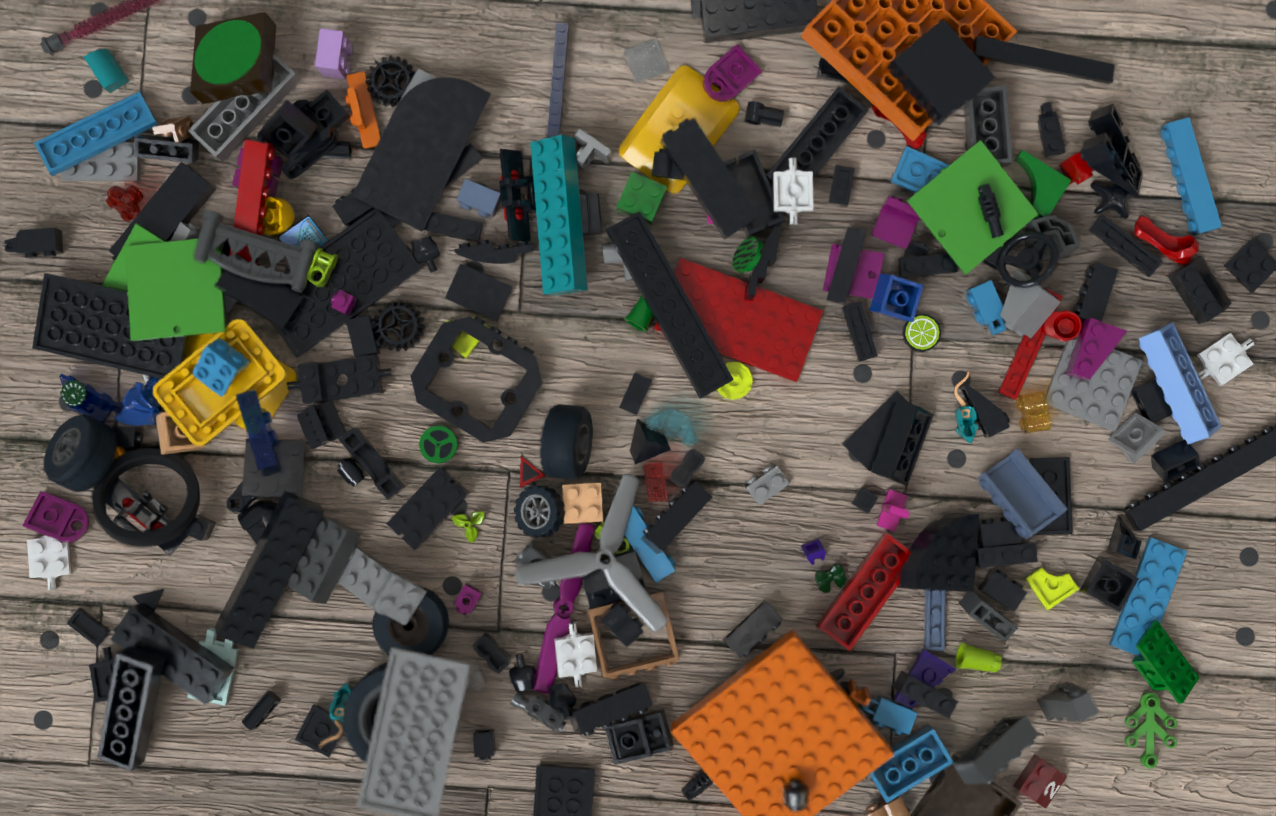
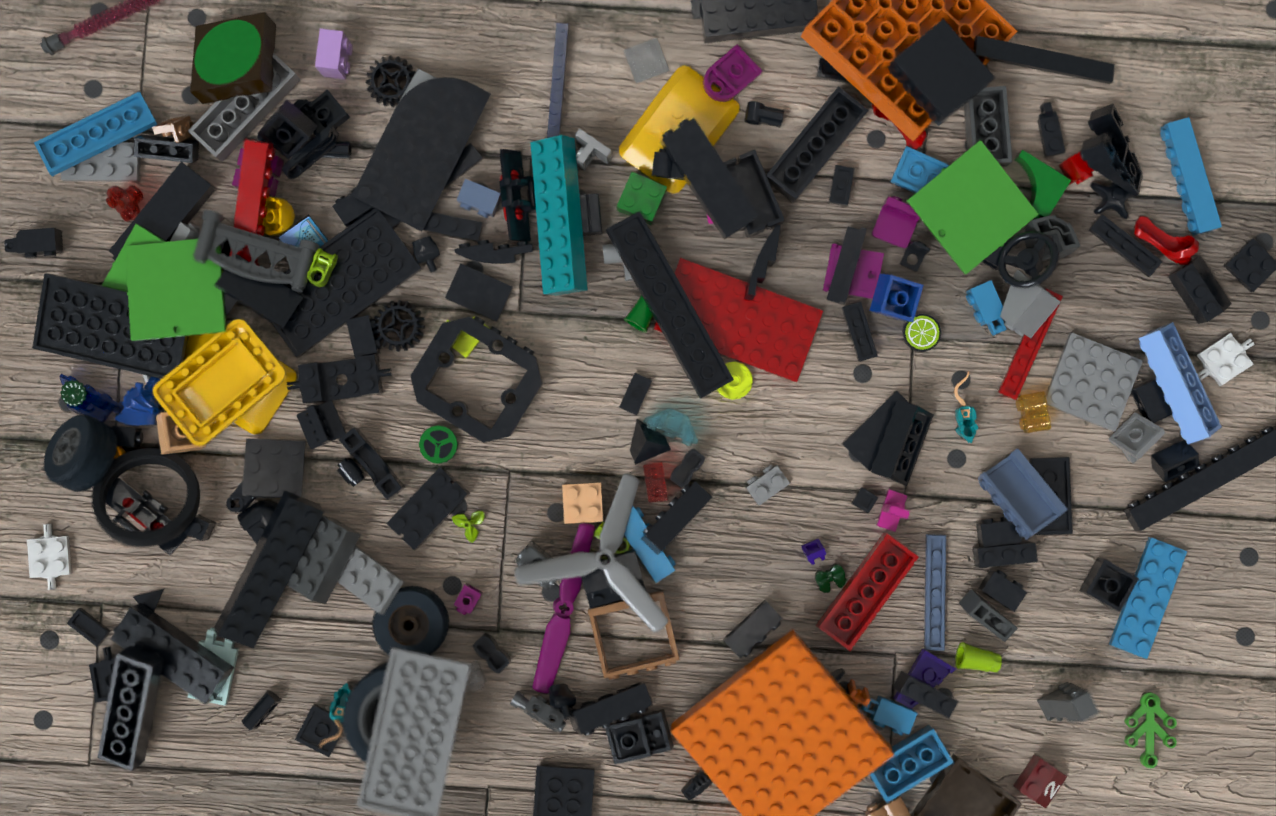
magenta tile [22,491,89,543] -> none
teal brick [84,49,129,93] -> none
dark azure bracket [193,338,250,396] -> none
clear blue bracket [236,389,278,470] -> none
magenta brick [331,290,358,316] -> none
orange bracket [345,71,381,149] -> none
light grey plate [371,572,426,625] -> none
black brick [473,729,496,760] -> none
black piece [509,653,536,691] -> none
black wheel [514,486,565,537] -> none
piece [520,457,546,507] -> none
black wheel [540,404,593,480] -> none
white plate [554,622,597,687] -> none
black brick [600,601,644,648] -> none
green tile [732,236,763,274] -> none
white plate [773,158,813,225] -> none
black head [783,779,809,812] -> none
black plate [898,254,958,277] -> none
black brick [899,512,979,591] -> none
dark grey brick [953,715,1039,784] -> none
black slope [959,384,1010,438] -> none
black hinge [978,184,1004,239] -> none
neon yellow tile [1025,567,1079,610] -> none
red hat [1044,310,1082,342] -> none
magenta wedge [1065,318,1127,381] -> none
black brick [1073,262,1118,322] -> none
black slope [1107,515,1142,559] -> none
green bracket [1132,621,1199,704] -> none

